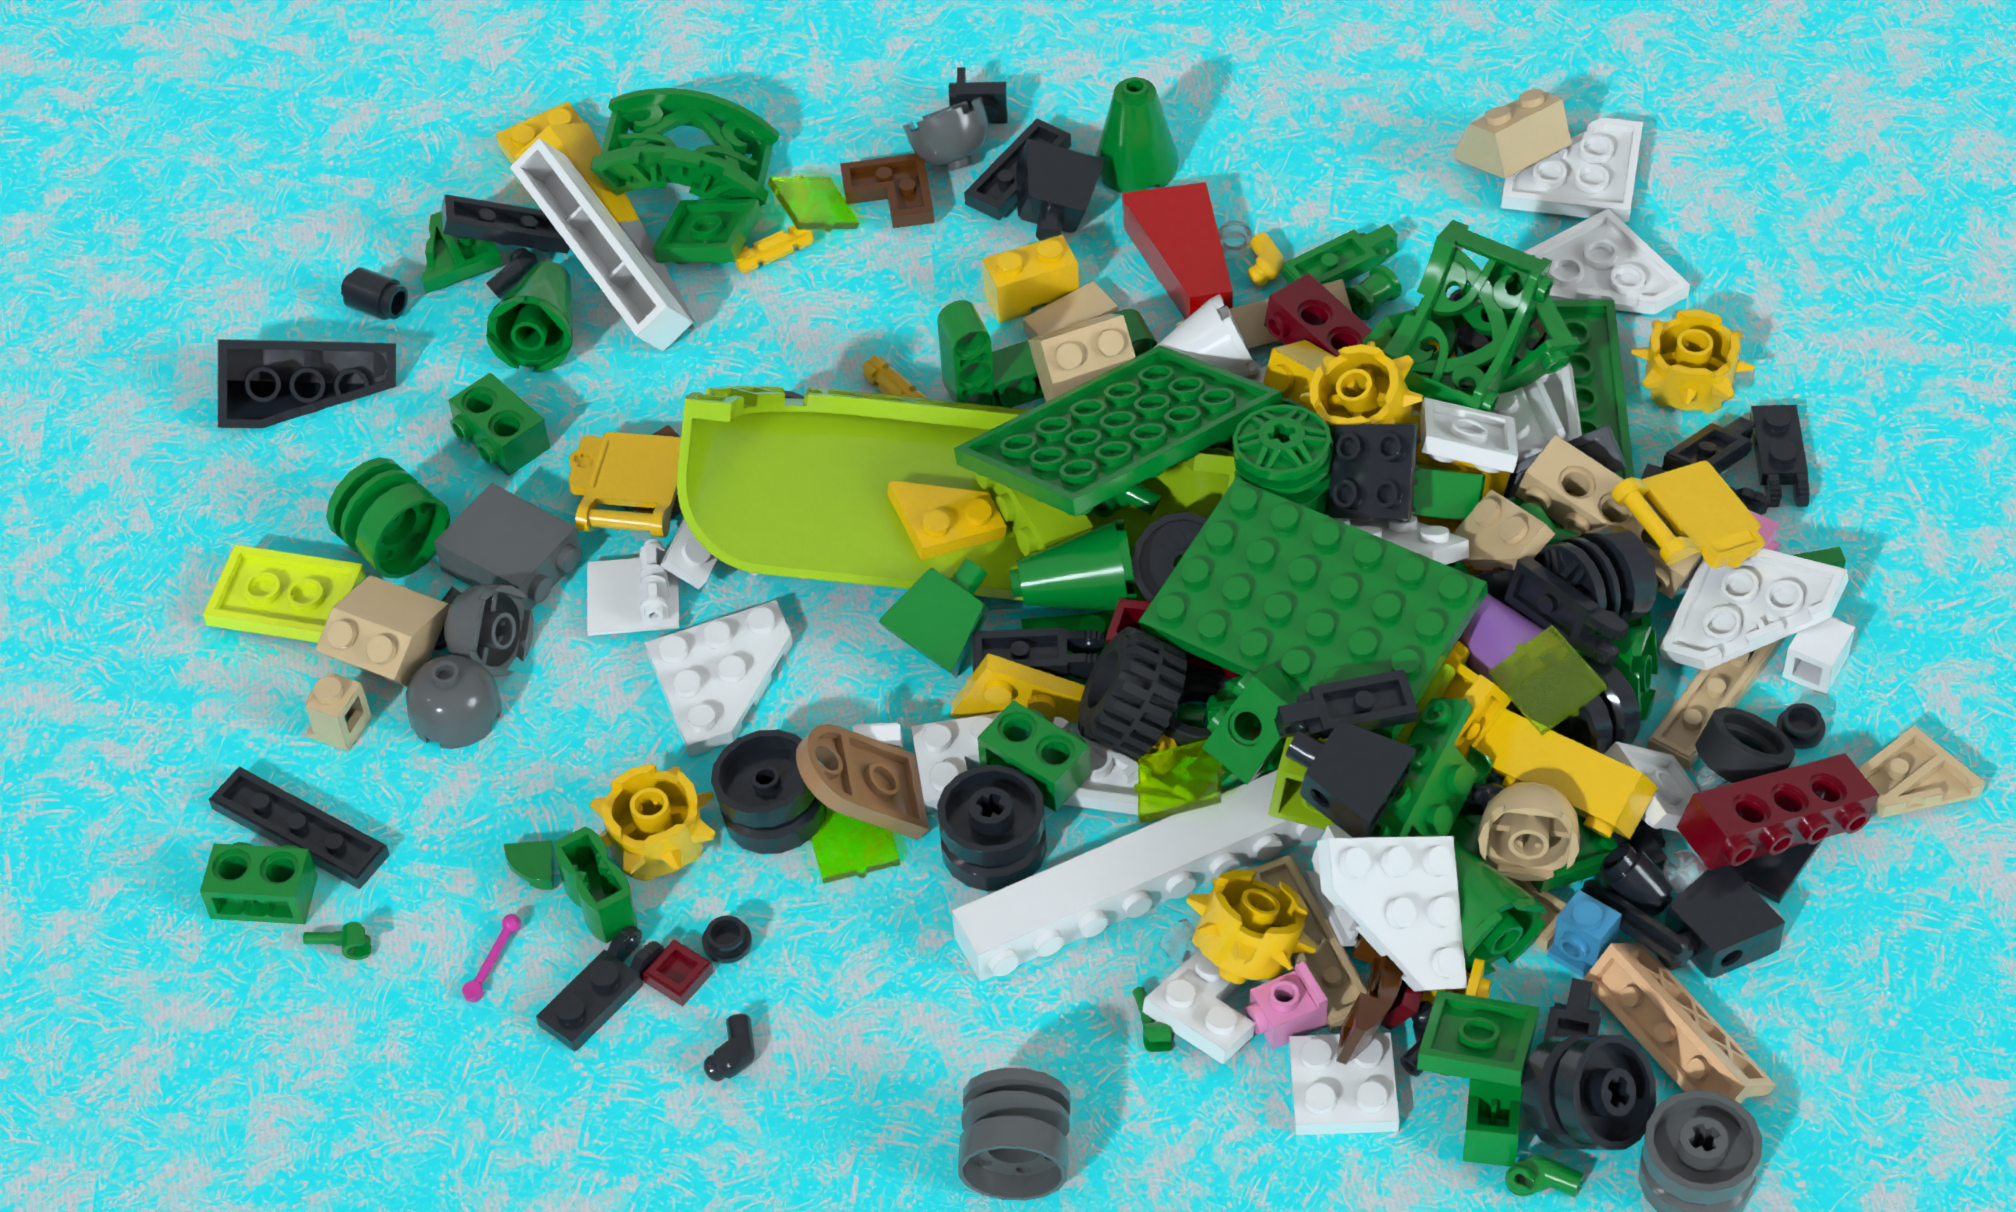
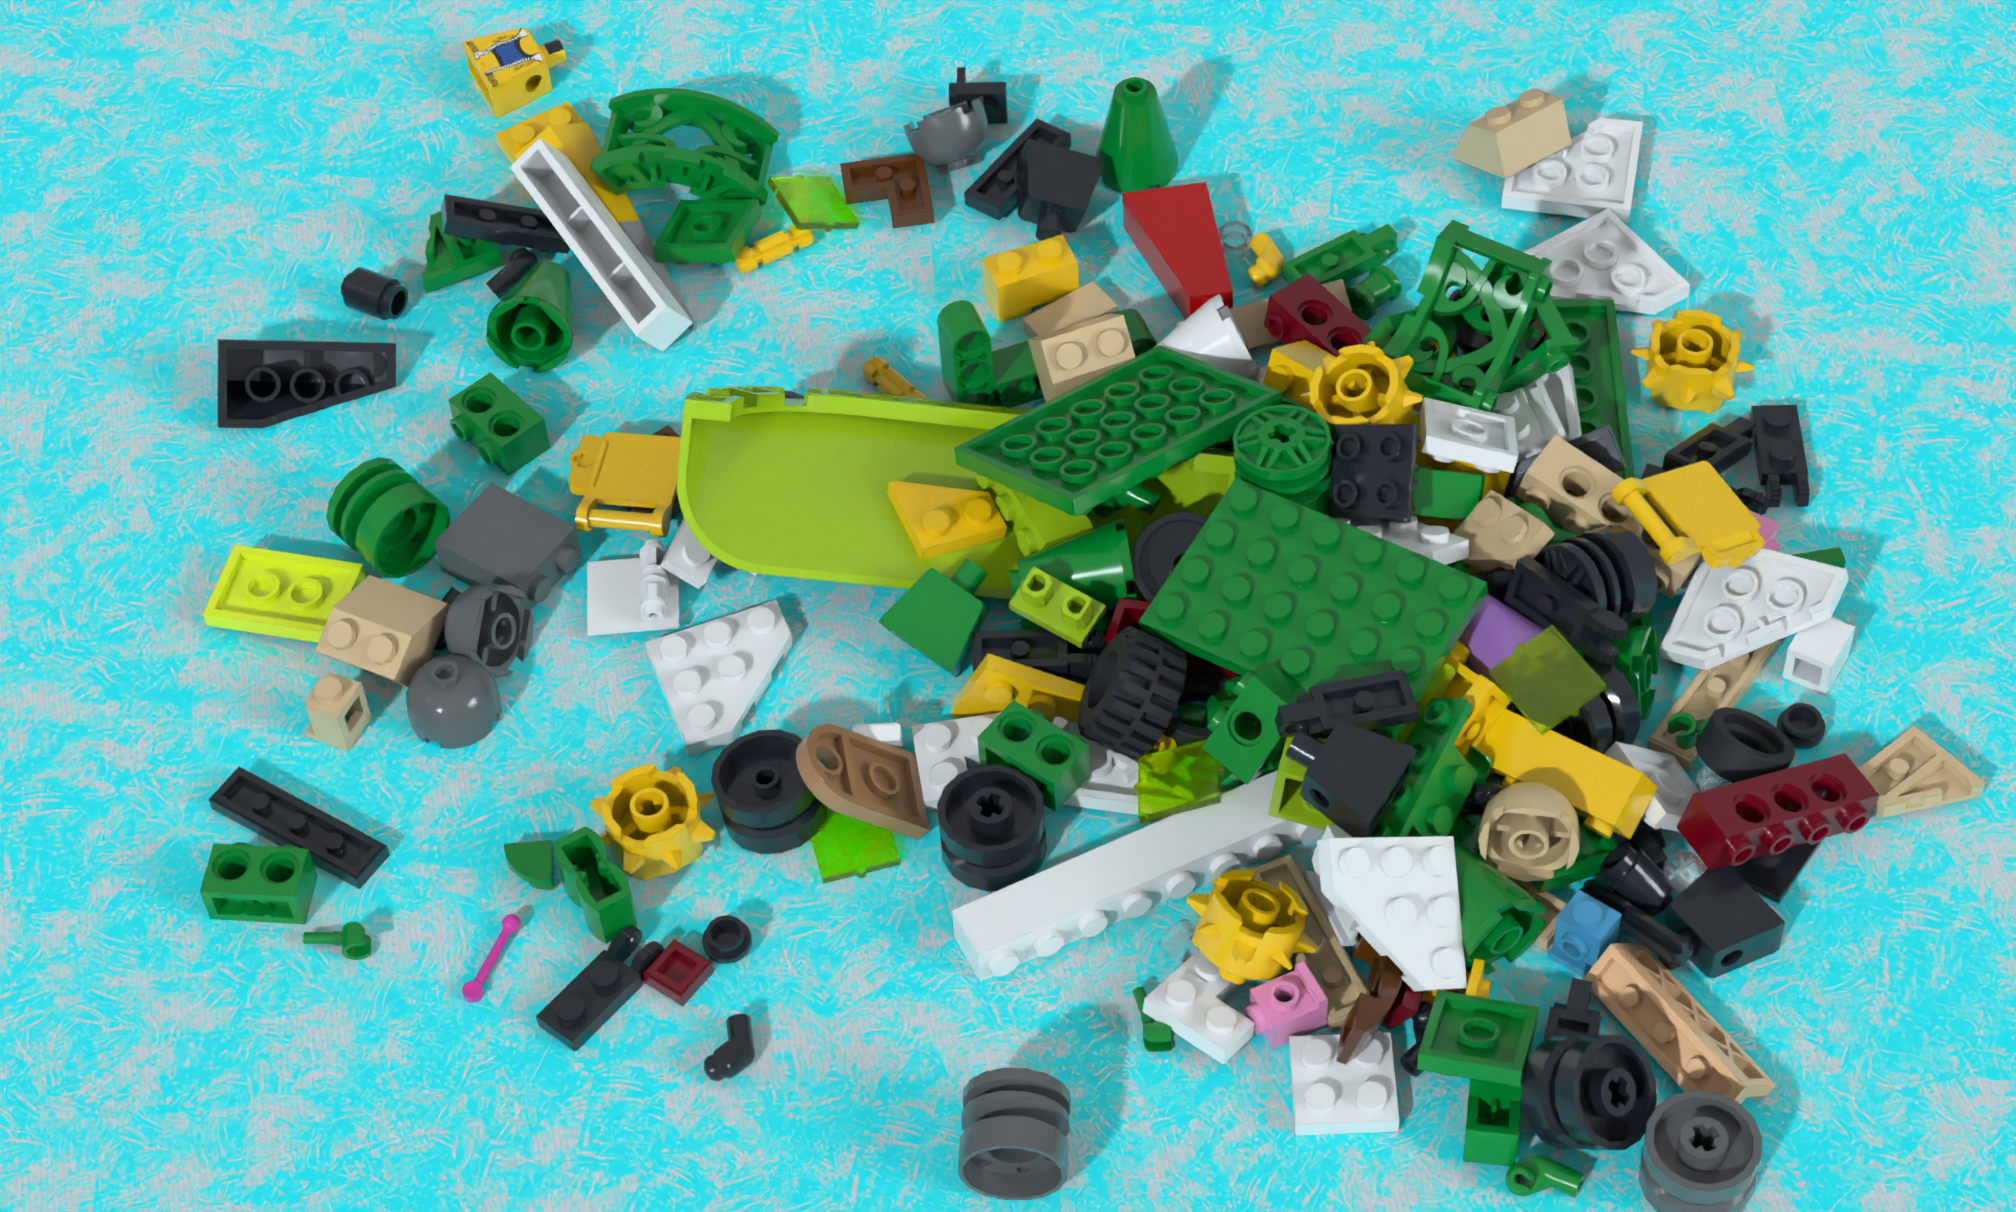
none -> yellow torso [462,28,567,119]
none -> lime hips [1009,566,1106,649]
none -> green hand [1668,712,1710,750]

